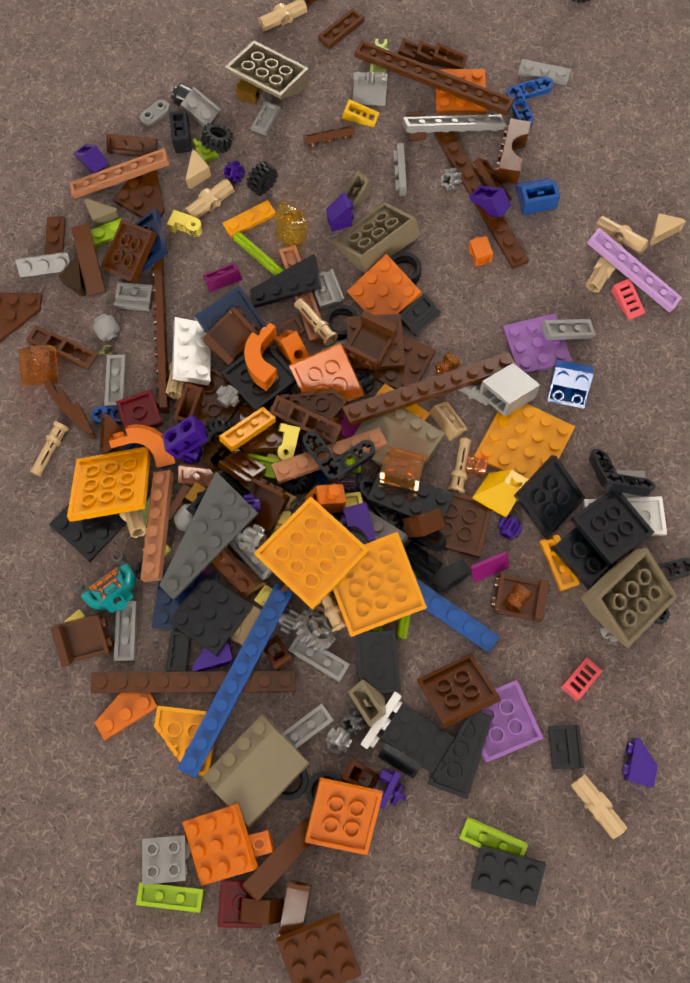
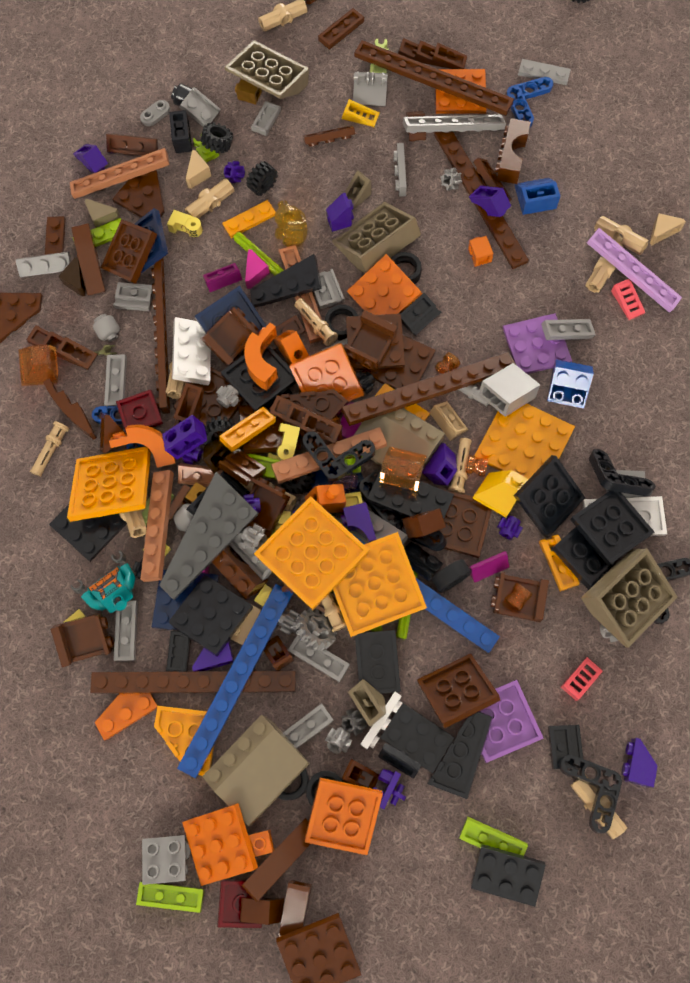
none -> dark pink slope [245,249,269,289]
none -> dark purple slope [422,443,457,486]
none -> black beam [559,755,622,834]

